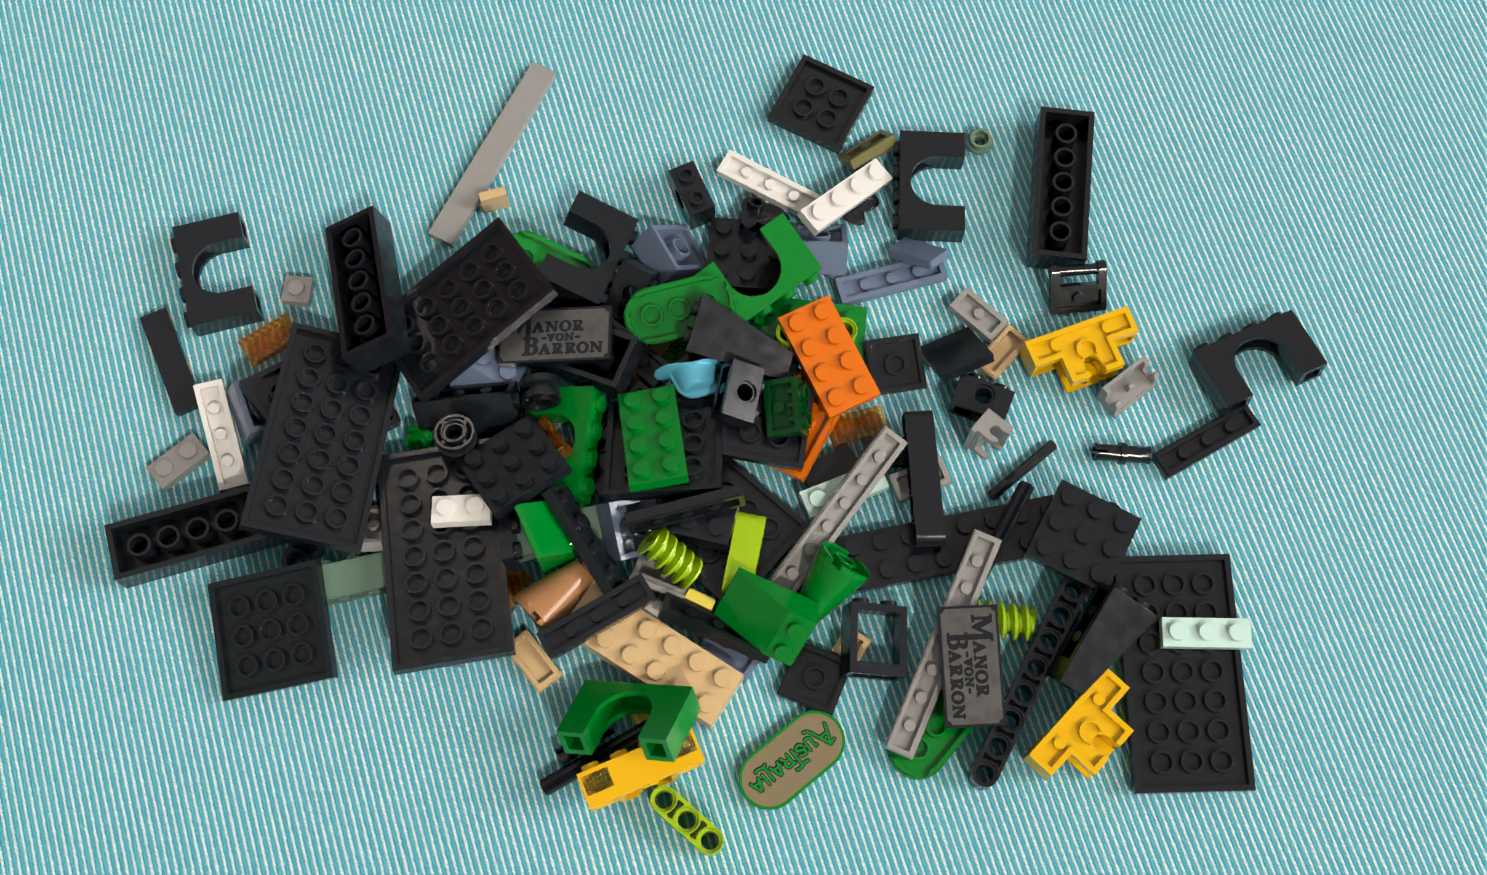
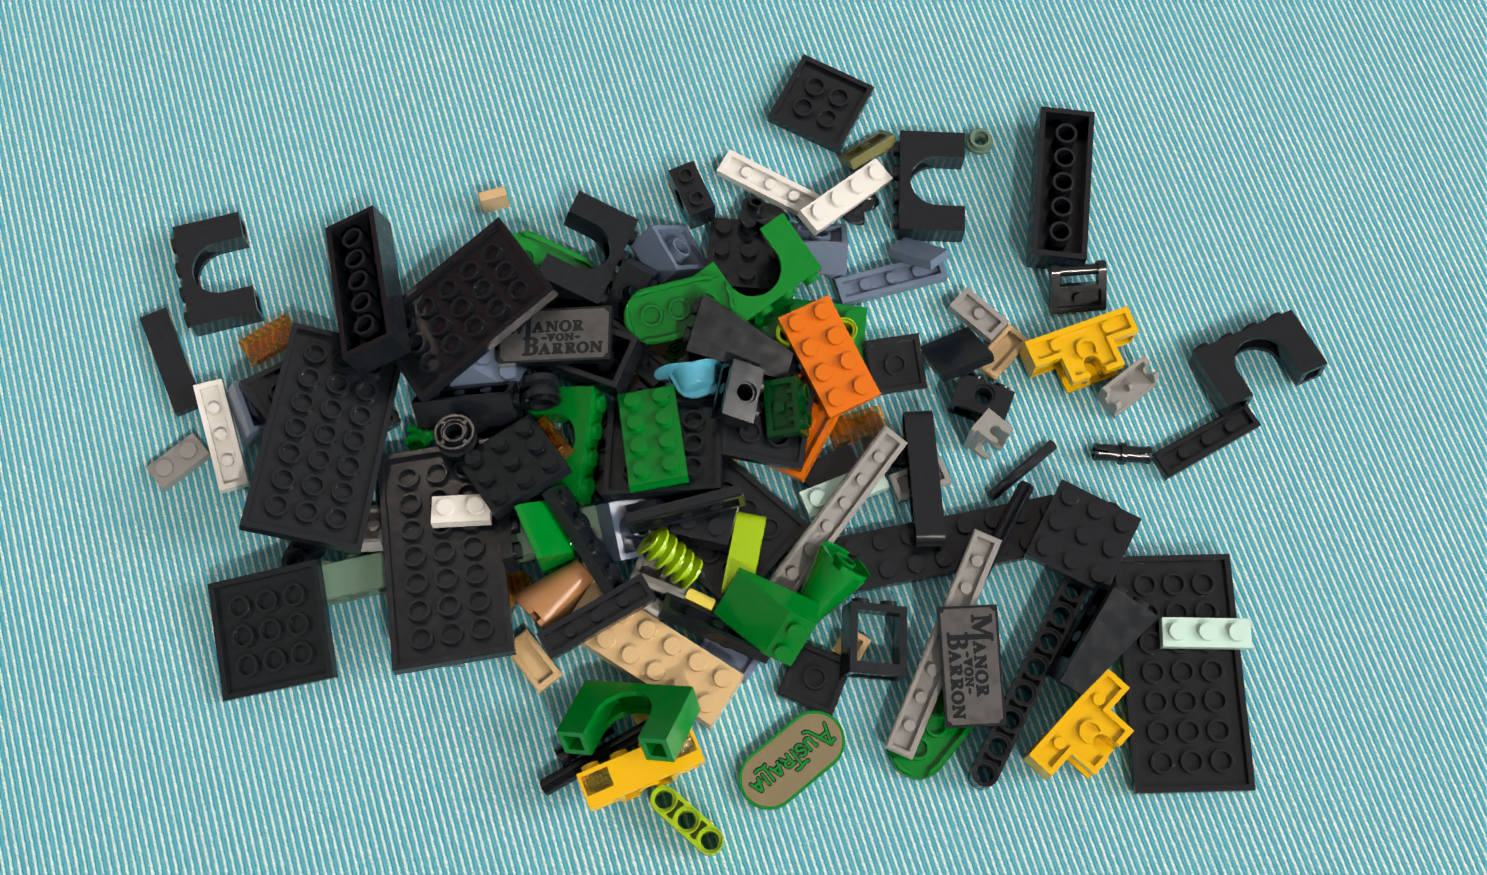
black brick [104,485,291,588] -> none
light grey plate [281,275,315,307] -> none
light grey tile [428,62,557,248] -> none
lime piece [976,599,1036,642] -> none

